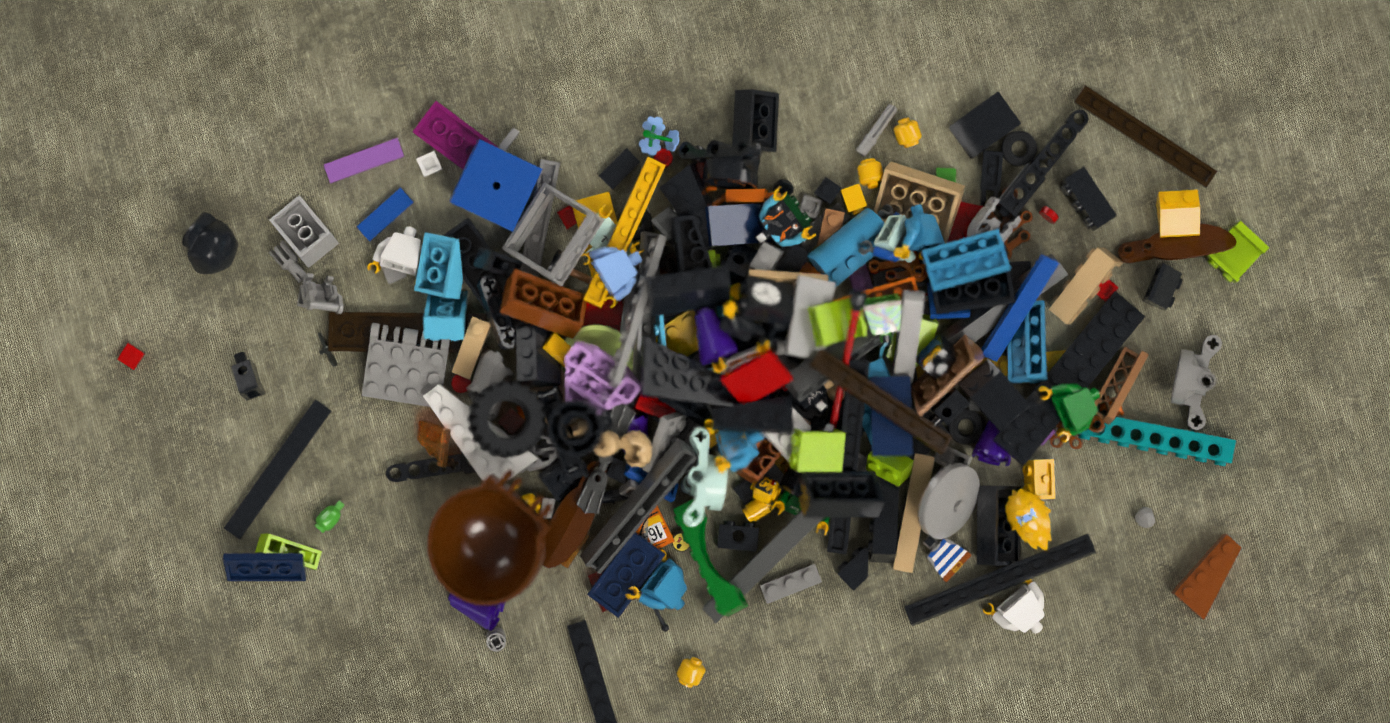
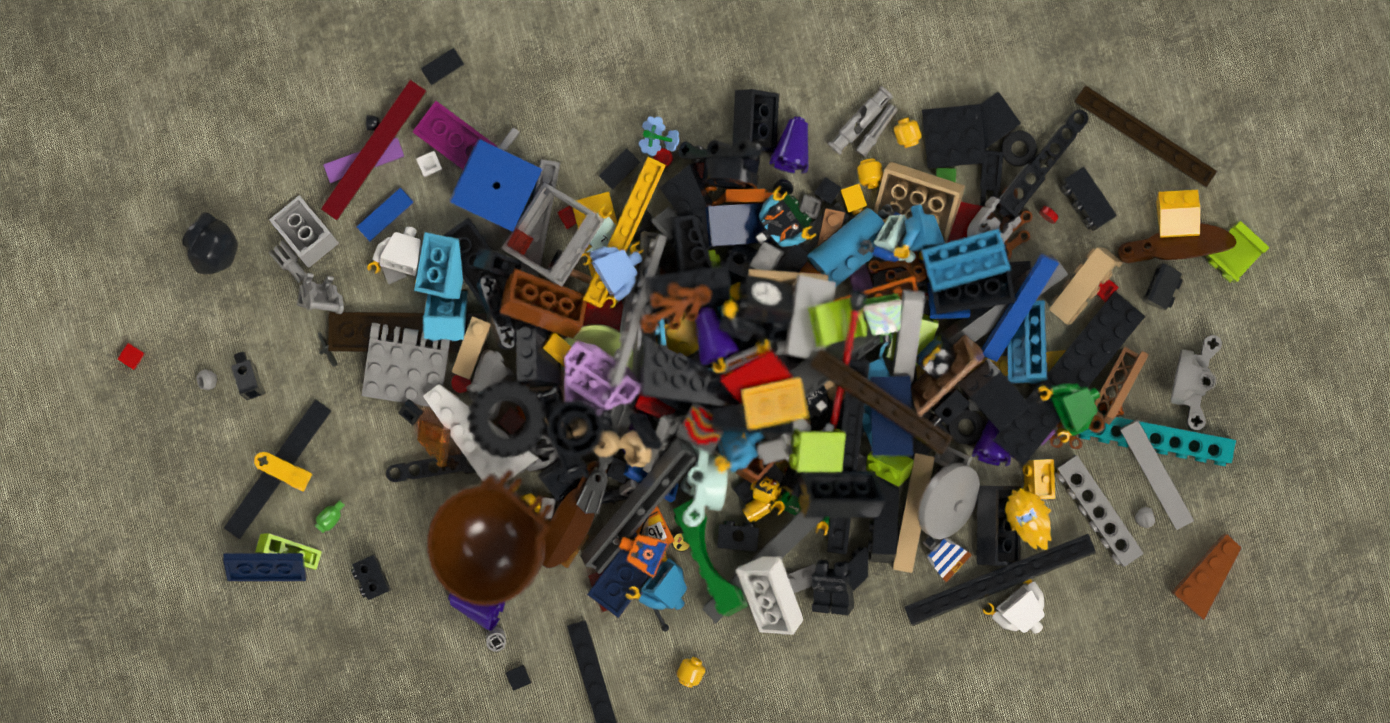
none -> light grey piece [196,369,217,390]
none -> yellow piece [254,452,313,492]
none -> dark red tile [321,80,427,221]
none -> black brick [351,554,391,600]
none -> black hinge [366,115,380,131]
none -> black tile [398,399,423,425]
none -> black tile [421,48,465,86]
none -> clear red tile [506,228,534,255]
none -> black tile [506,665,532,691]
none -> torso [619,533,669,577]
none -> black tile [628,413,663,450]
none -> dark orange plant [640,283,711,332]
none -> slope [676,403,724,455]
none -> white slope [736,556,804,635]
none -> yellow plate [742,378,808,430]
none -> light grey brick [757,434,790,464]
none -> dark purple cone [769,117,809,174]
none -> black hips [812,559,854,616]
none -> light grey piece [827,86,893,155]
none -> black plate [922,104,987,169]
none -> light grey brick [1055,455,1144,567]
none -> light grey tile [1120,419,1194,530]

